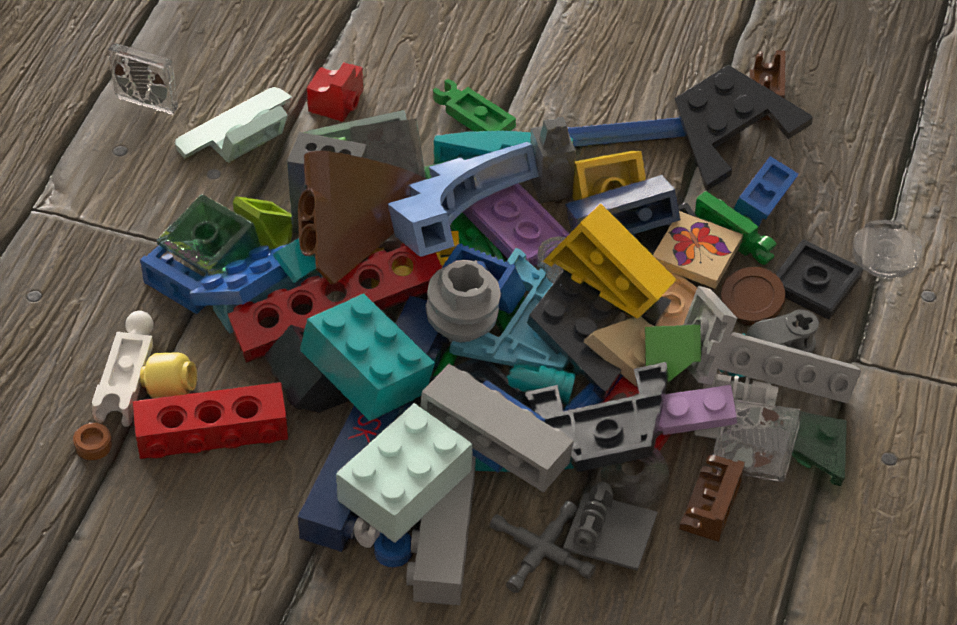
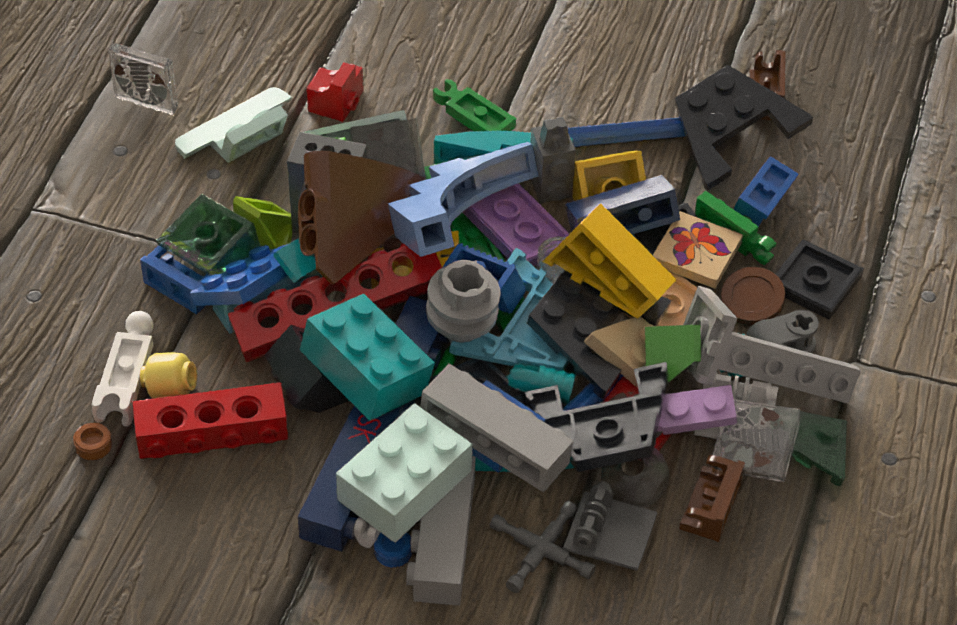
clear tile [852,219,922,278] -> none

